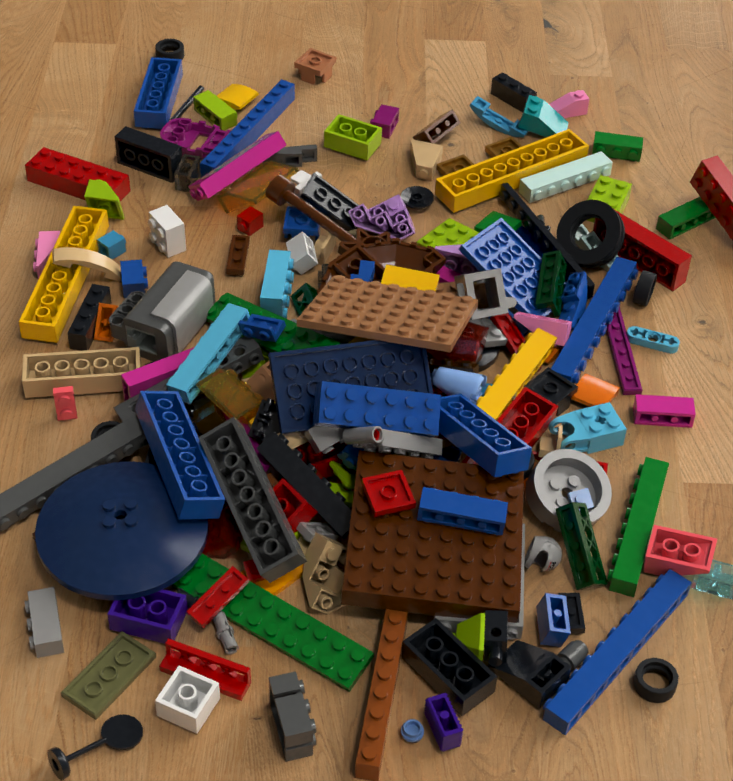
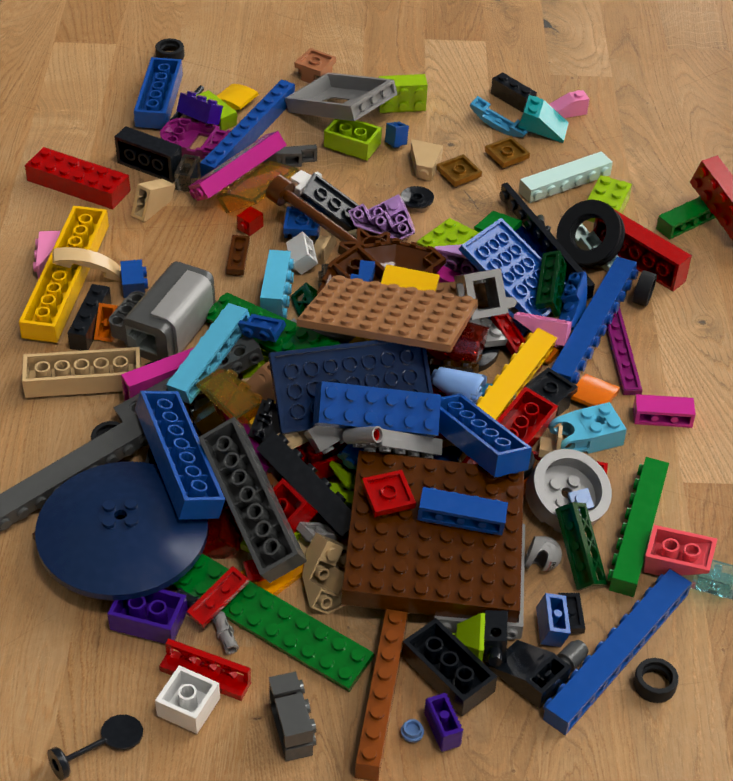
light grey brick [24,587,64,658] -> none
coral plate [53,386,77,421] -> none
olive tile [61,631,156,720] -> none
lime slope [84,179,124,220] -> none
dark azure brick [97,230,126,260] -> none
white brick [148,205,186,258] -> none
magenta brick [370,104,399,139] -> none
reddish brown brick [413,109,461,144] -> none
yellow brick [435,129,589,213] -> none
green brick [592,131,644,162] -> none
medium azure beam [627,326,680,353] -> none
none -> tan slope [131,179,175,222]
none -> dark purple brick [176,91,223,125]
none -> light grey panel [285,73,398,121]
none -> lime brick [378,74,428,113]
none -> blue brick [385,122,409,148]

